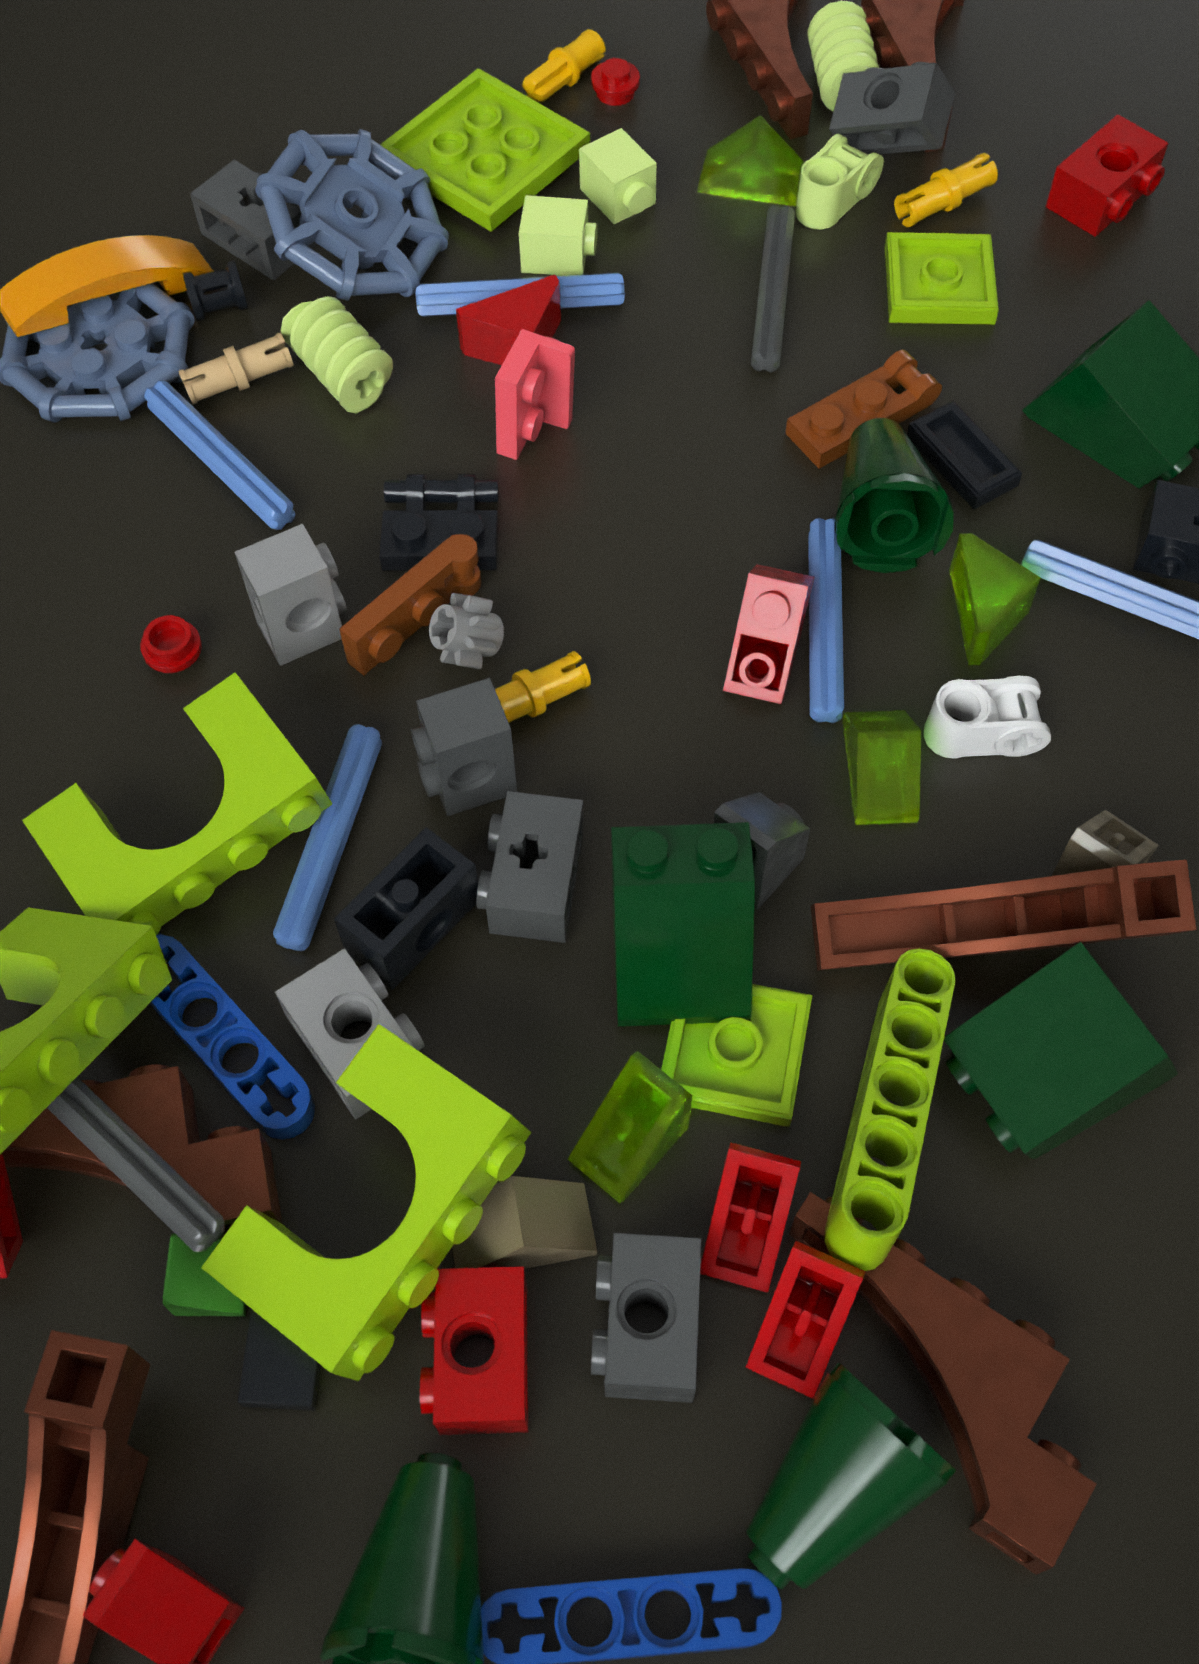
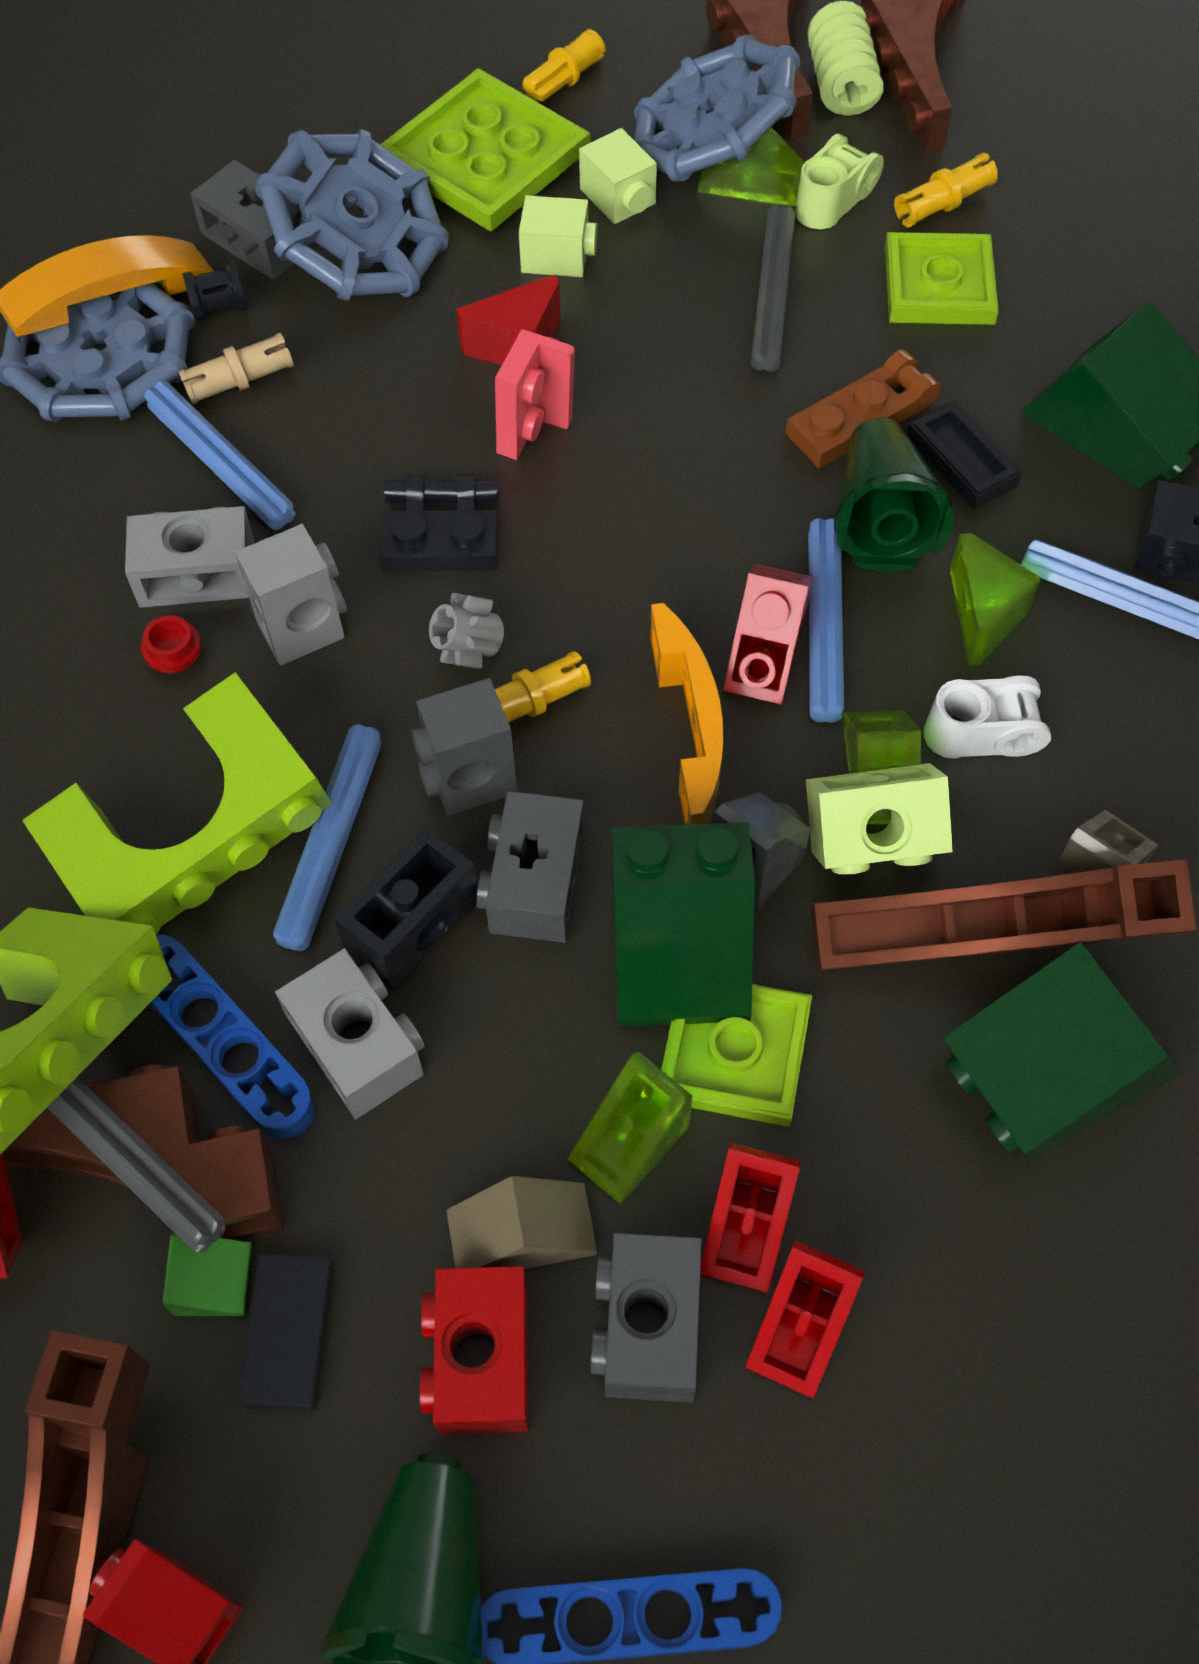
lime arch [201,1024,531,1381] -> none
yellowish green piece [281,296,393,414] -> none
dark orange plate [339,534,482,676] -> none
medium blue axle [416,273,625,317] -> none
red plate [591,58,640,106] -> none
dark green cone [746,1362,957,1590] -> none
copper arch [789,1192,1097,1575] -> none
lime beam [825,948,955,1271] -> none
dark grey brick [829,62,955,155] -> none
red brick [1046,114,1169,237] -> none
none -> light grey brick [125,506,255,608]
none -> sand blue plate [633,35,800,182]
none -> light orange slope [650,603,723,825]
none -> yellowish green brick [806,763,953,874]

